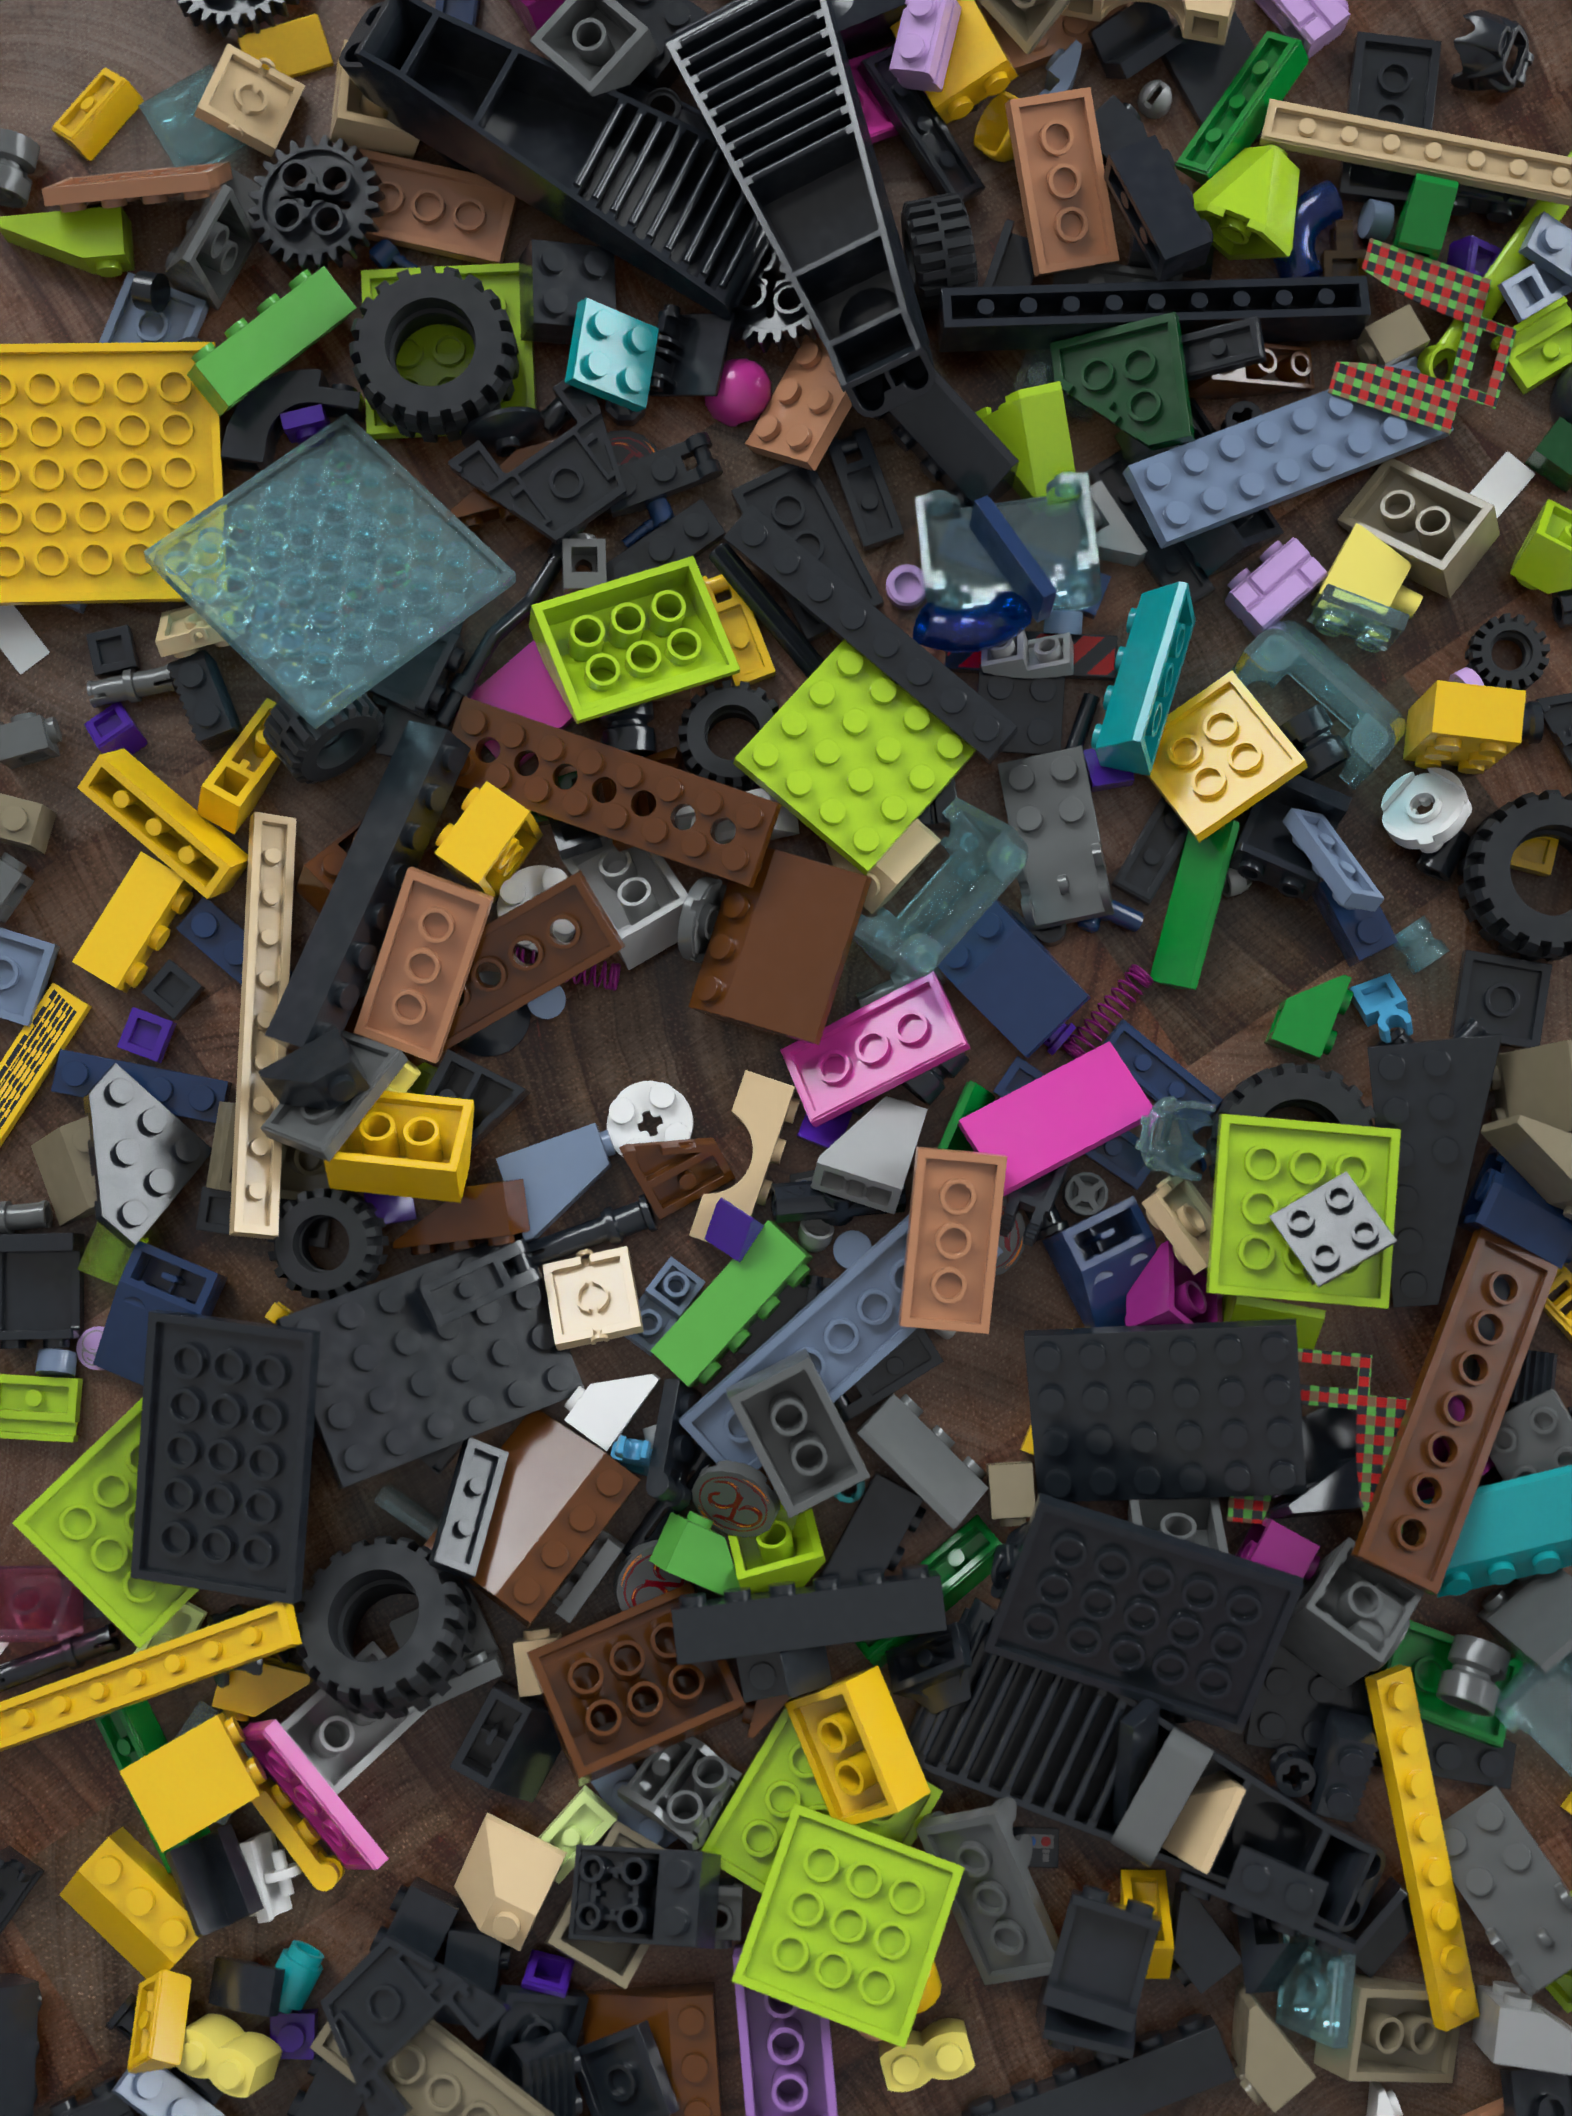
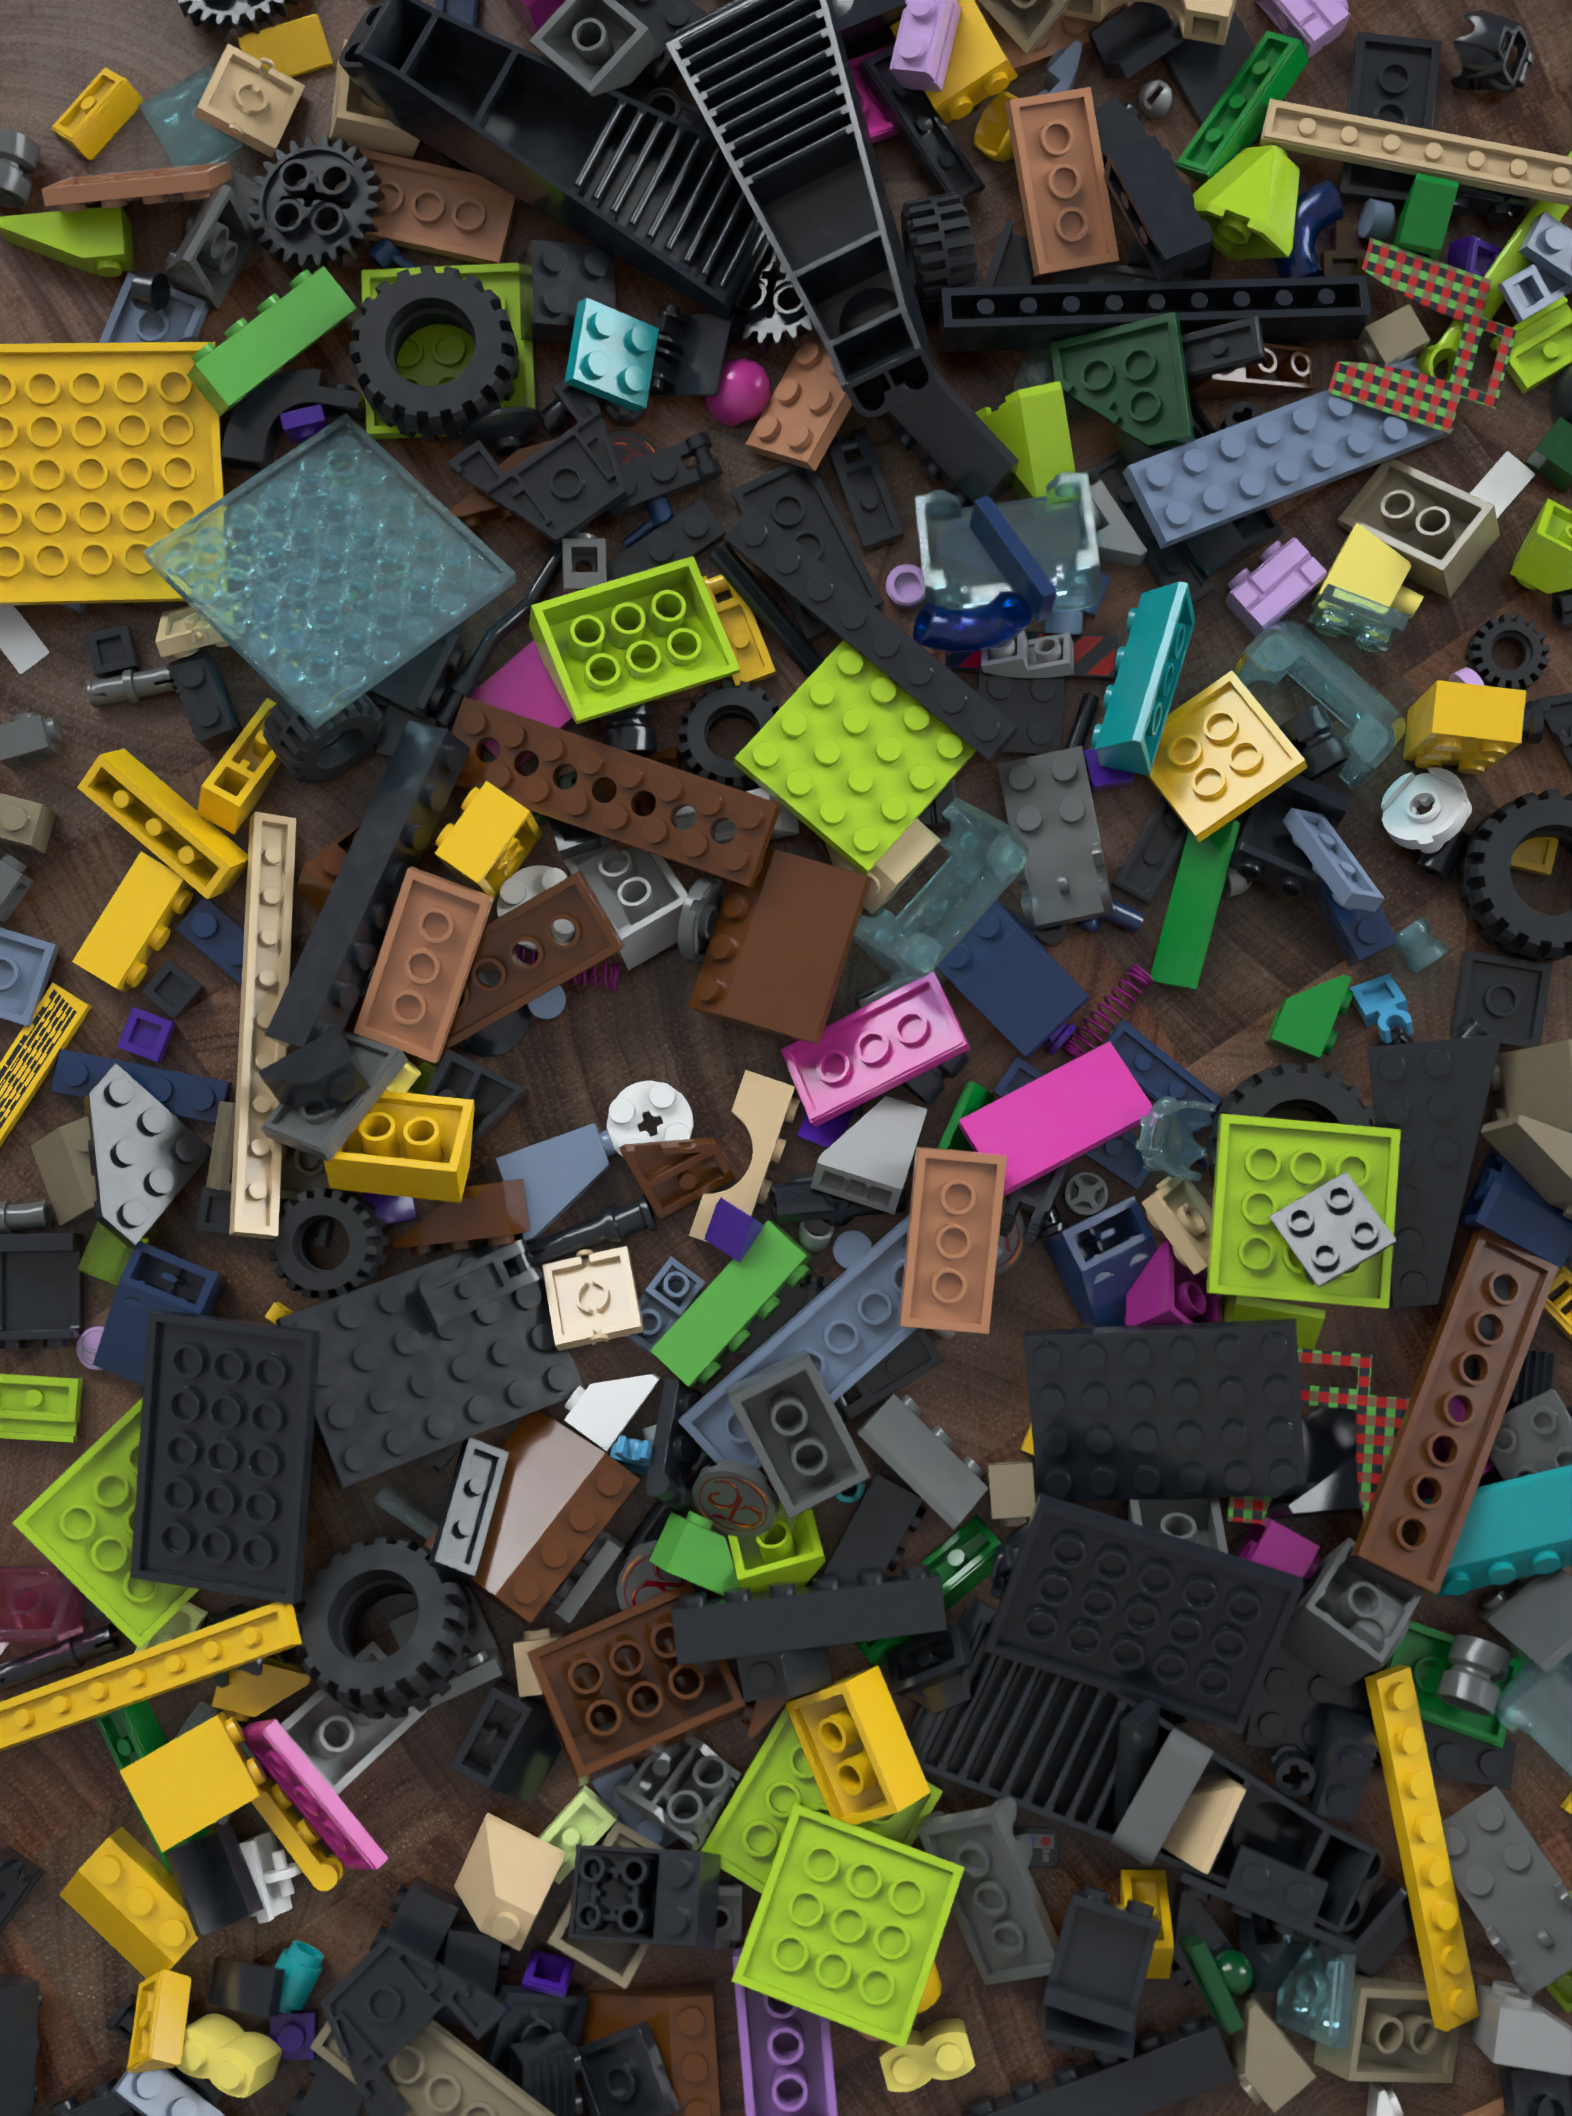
sand blue piece [35,1348,78,1378] -> none
dark purple slope [84,702,147,755] -> none
none -> dark green tile [1179,1933,1253,2034]

